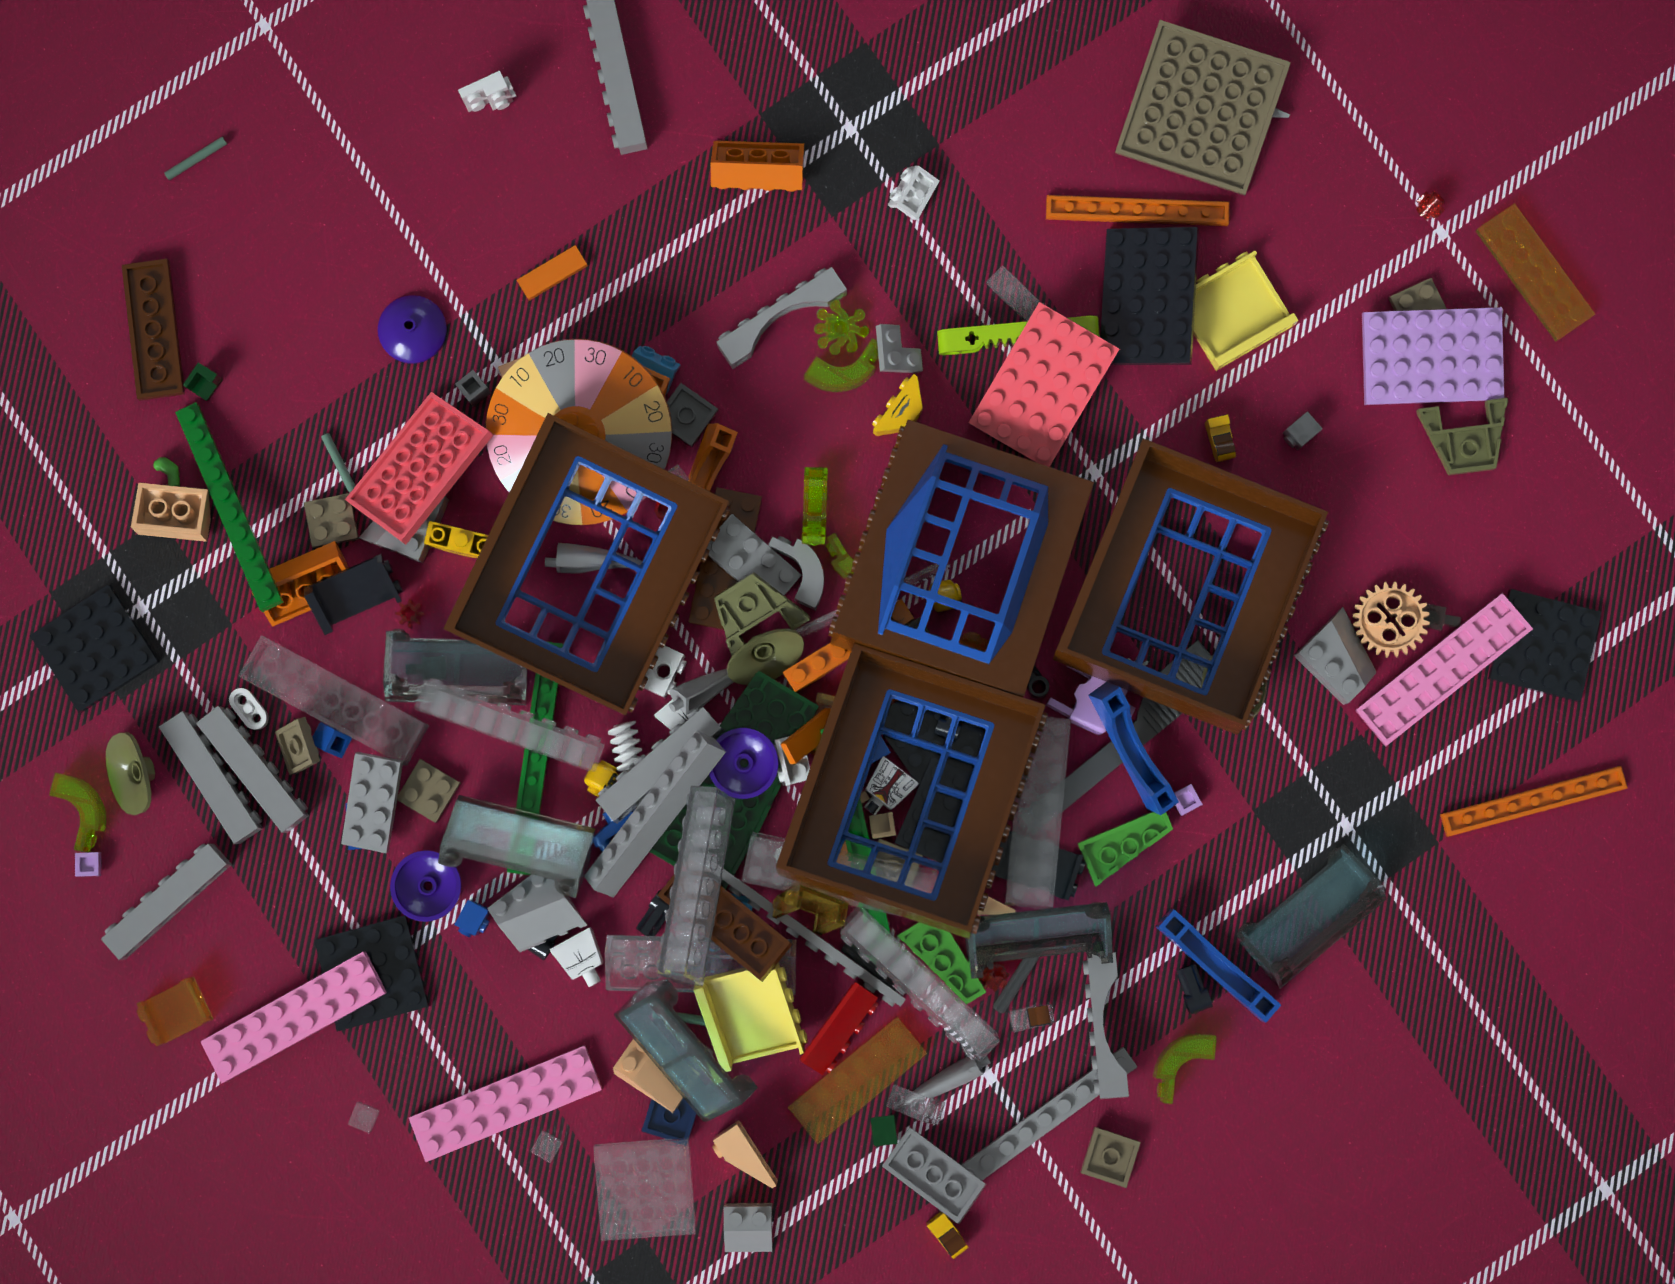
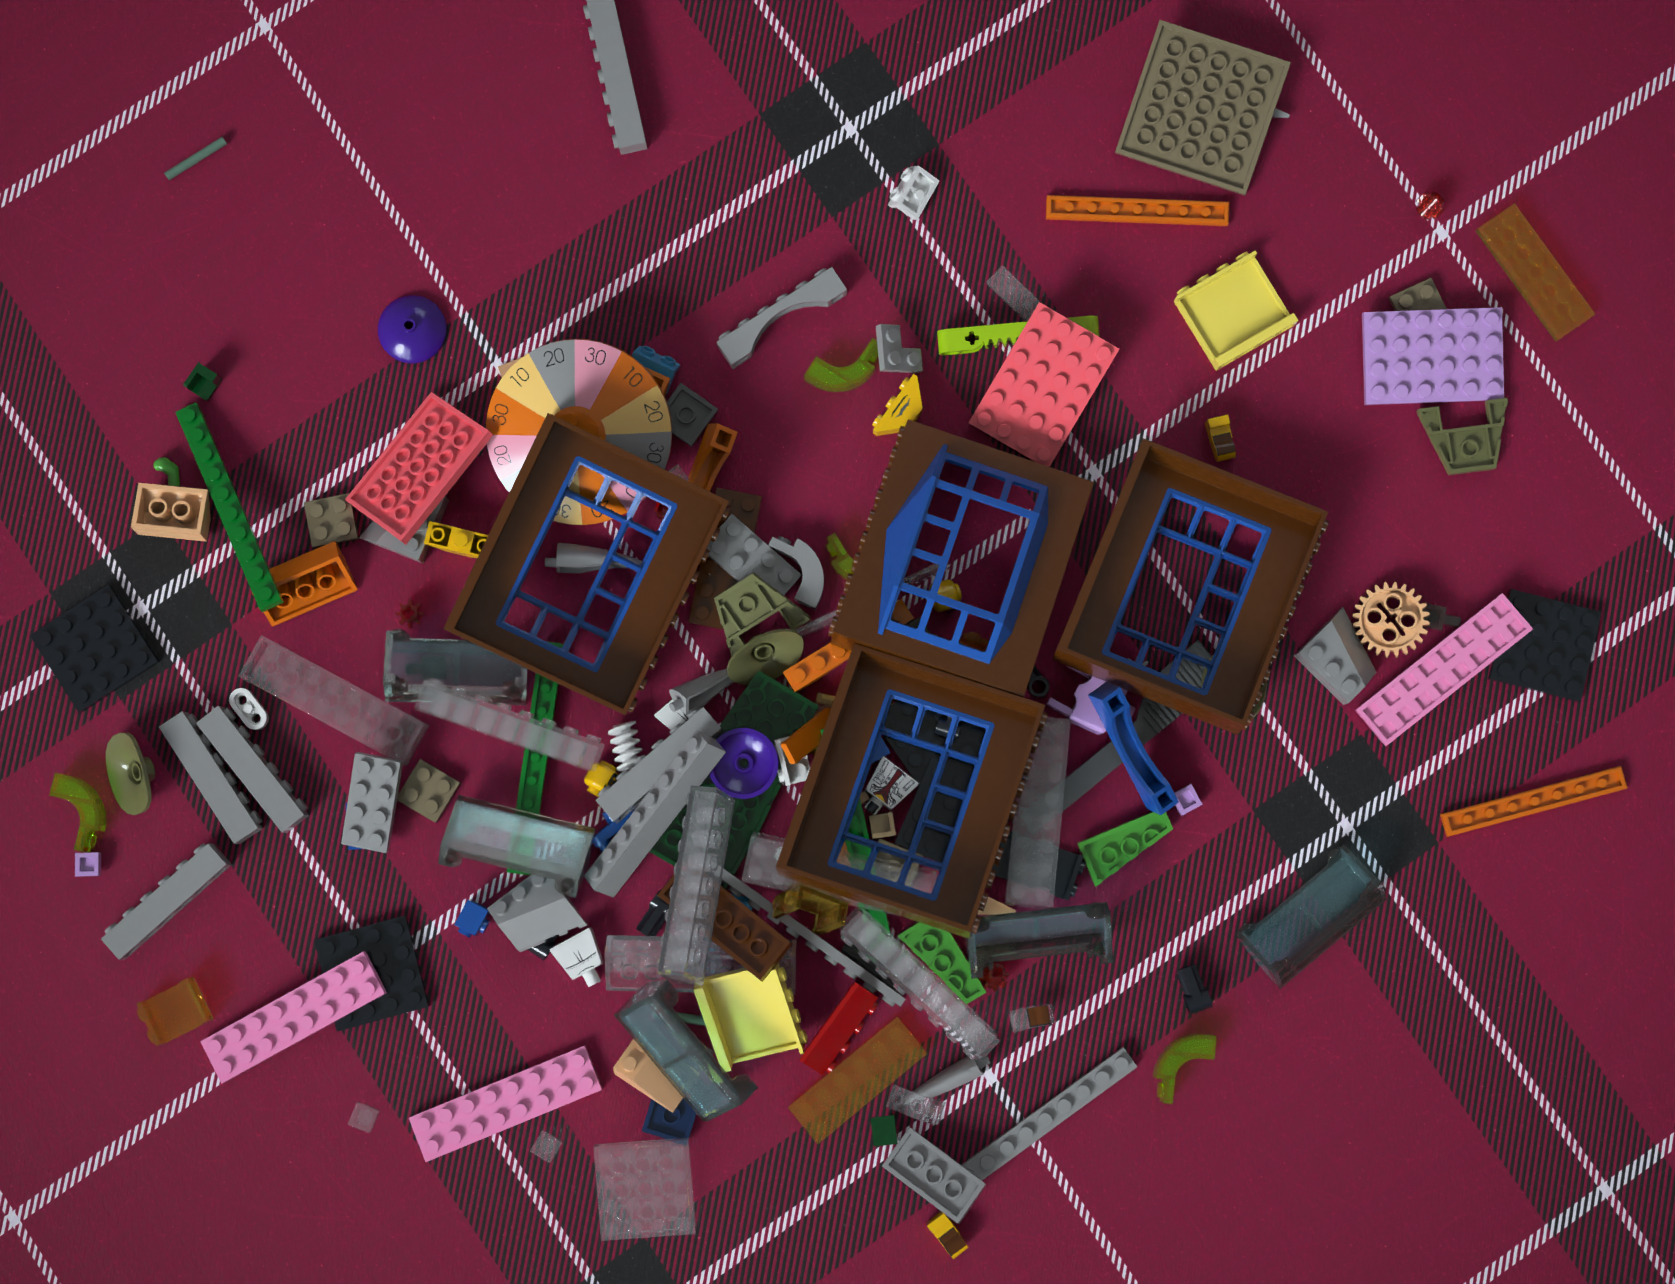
reddish brown plate [122,259,185,401] -> none
dark tan plate [275,717,320,775] -> none
black panel [304,554,404,635] -> none
blue brick [312,722,352,758] -> none
sand green bar [321,433,355,494] -> none
dark purple dish [390,851,462,922] -> none
flat silver brick [455,370,491,407] -> none
white plate [458,71,516,112] -> none
orange tile [517,245,588,301] -> none
white brick [644,646,687,698] -> none
orange slope [711,141,804,192] -> none
light nougat slope [712,1120,778,1189] -> none
light grey slope [724,1203,772,1252] -> none
clear neon green arch [802,467,828,546] -> none
clear neon green animal [814,300,869,355] -> none
dark grey axle [993,950,1039,1014] -> none
dark tan plate [1080,1126,1141,1188] -> none
light grey arch [1083,952,1129,1099] -> none
black plate [1100,227,1199,365] -> none
blue arch [1155,909,1281,1023] -> none
flat silver brick [1283,411,1323,450] -> none

